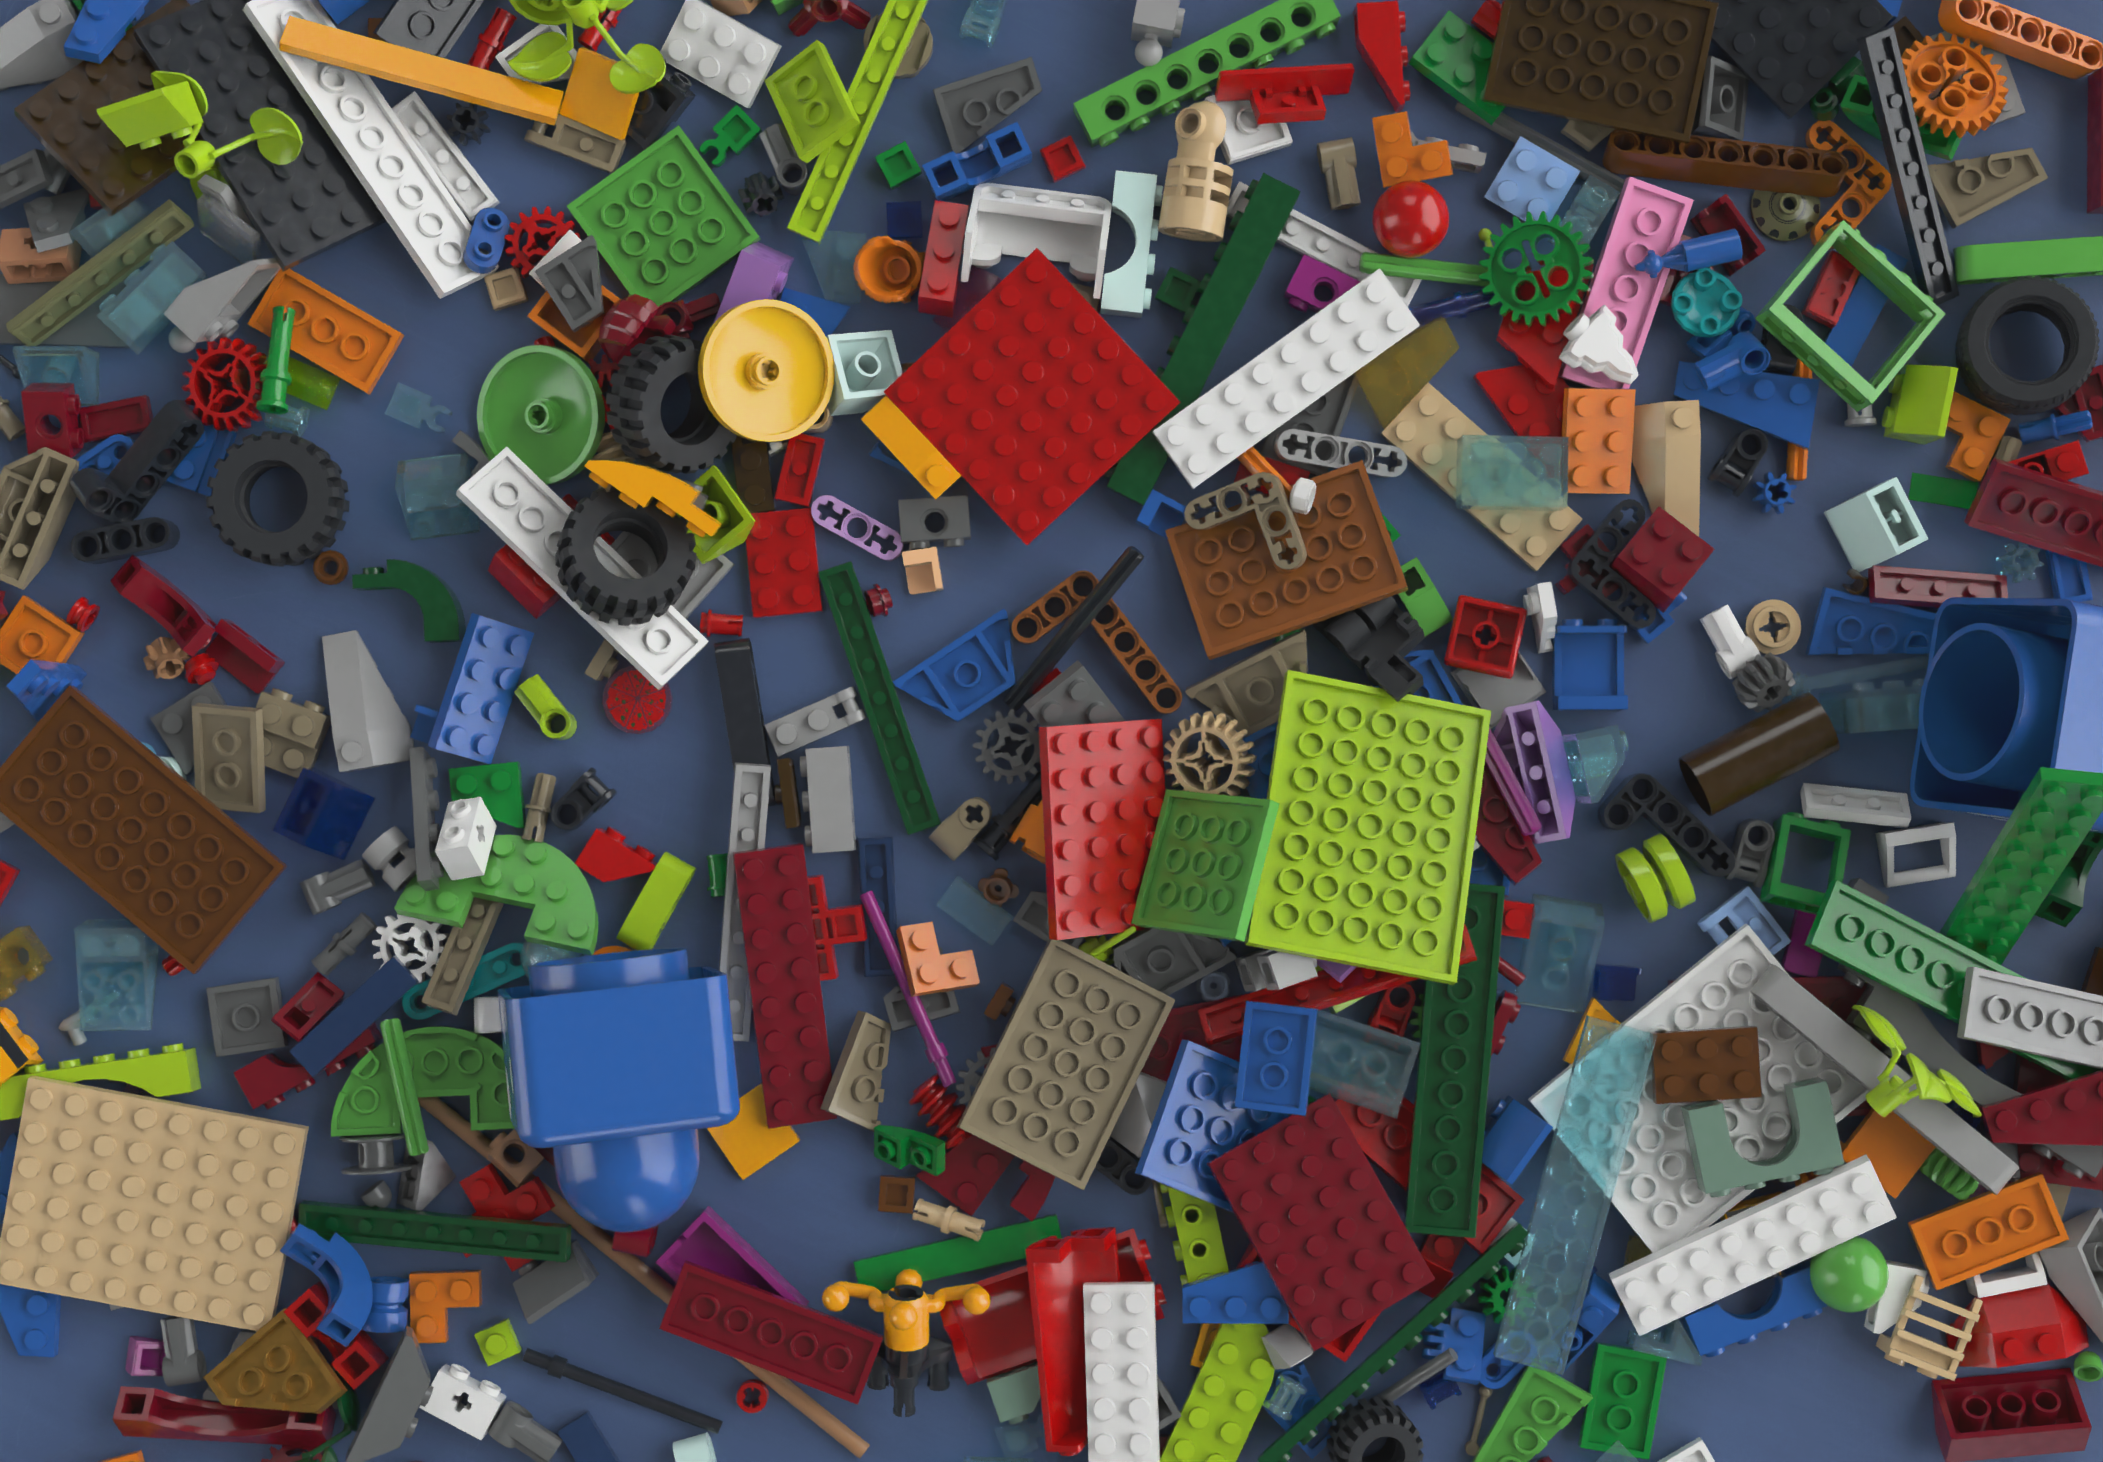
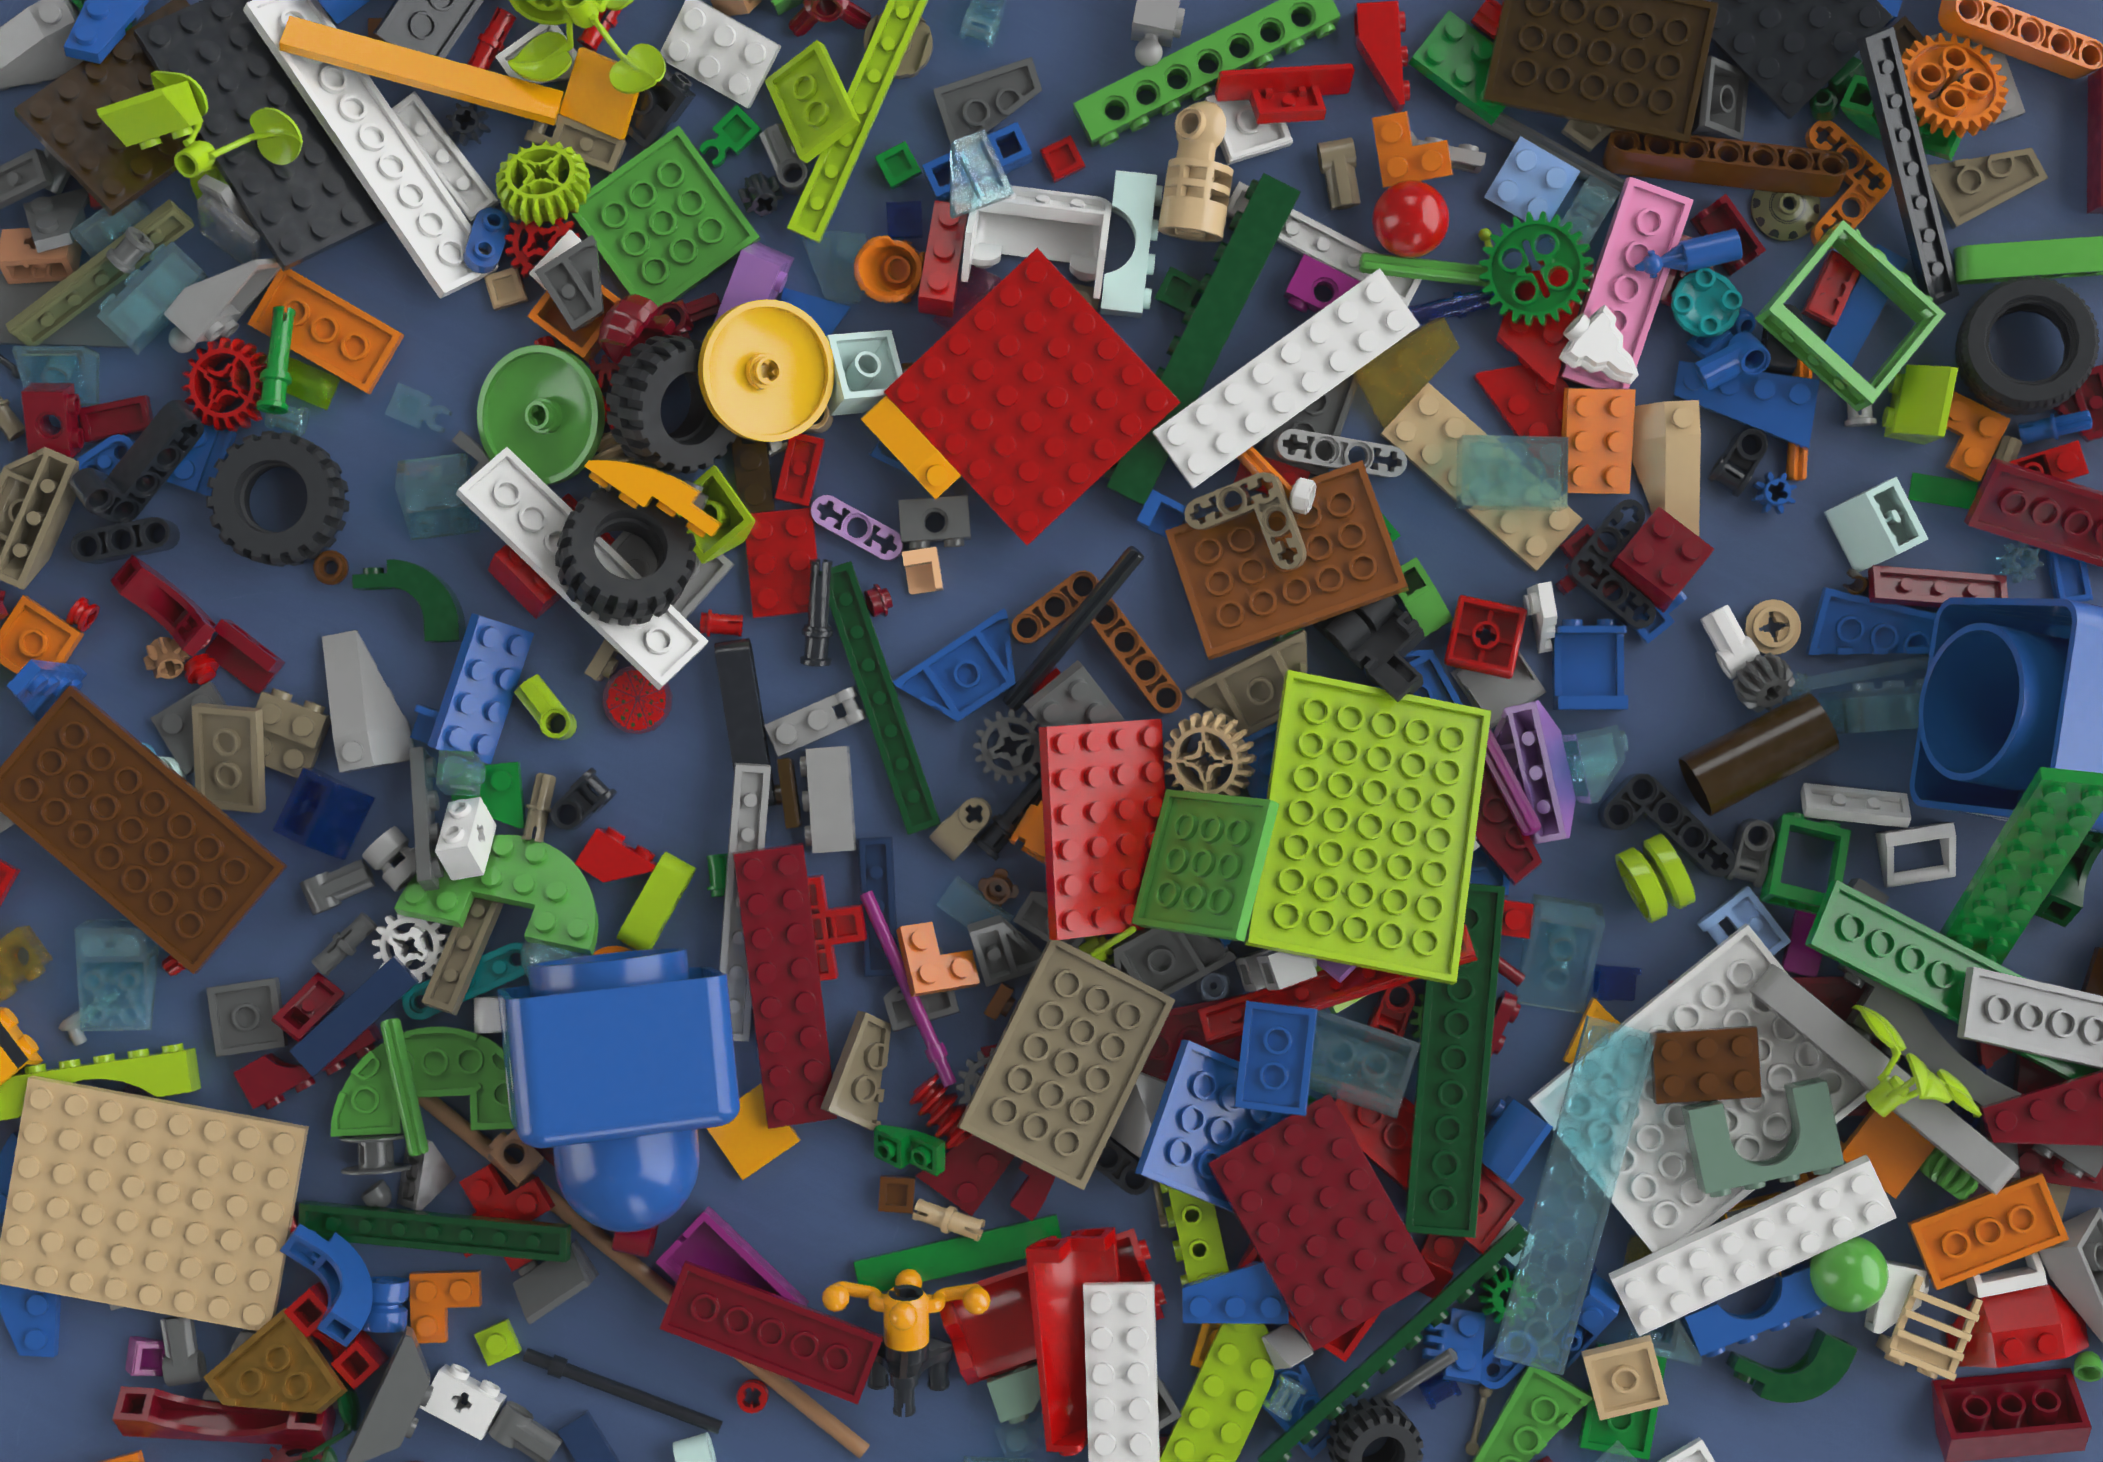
none -> dark grey bush [106,227,154,274]
none -> clear light blue brick [436,750,486,796]
none -> lime gear [495,140,591,227]
none -> black pin [800,559,833,666]
none -> clear light blue wing [950,130,1014,219]
none -> dark grey wing [967,915,1042,987]
none -> tan plate [1581,1335,1669,1420]
none -> dark green arch [1726,1328,1858,1403]

